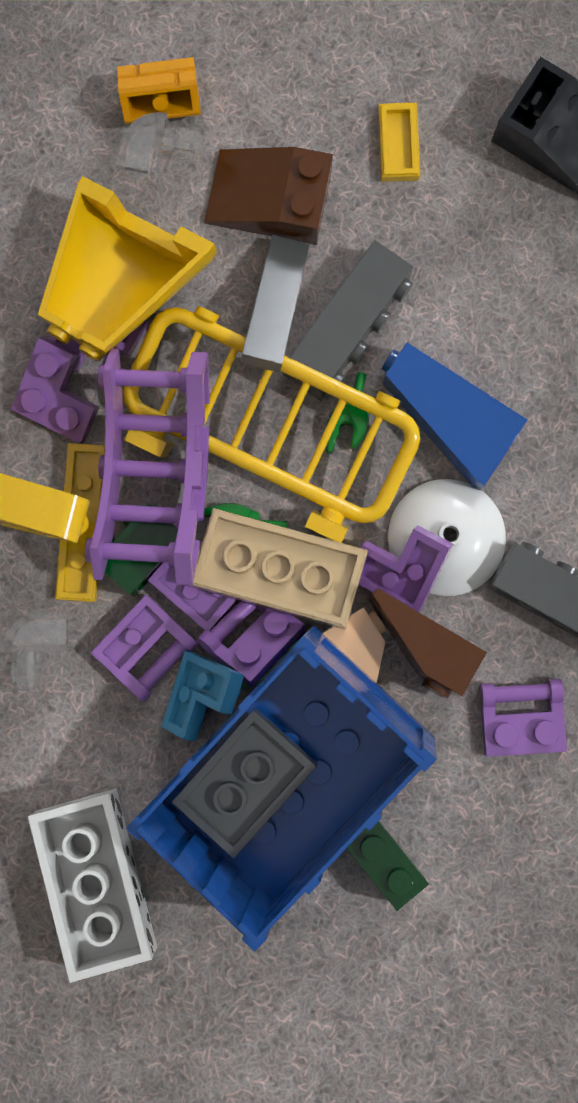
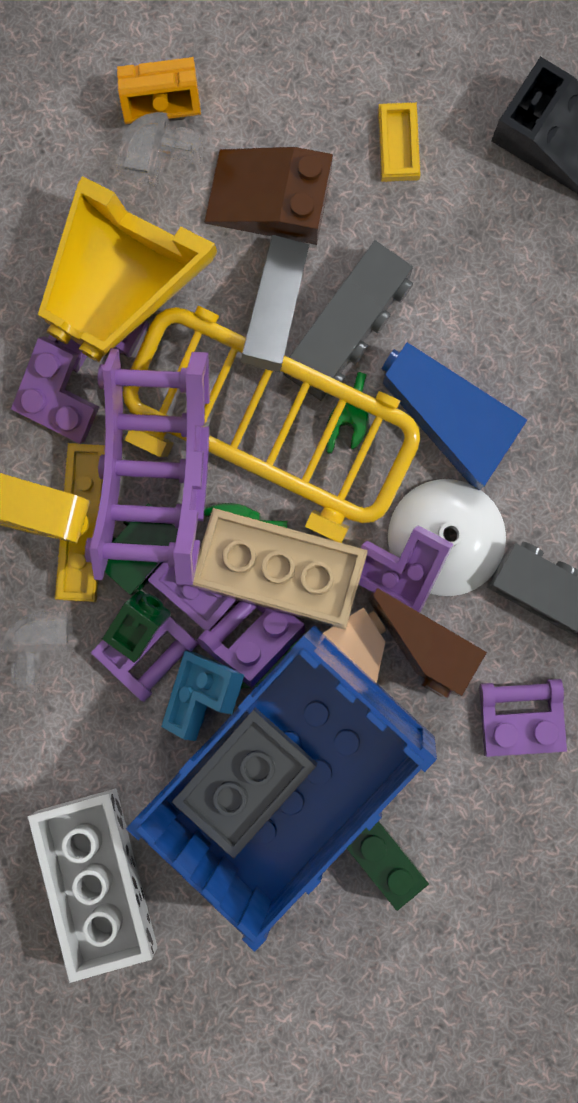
none -> dark green bracket [102,591,172,663]

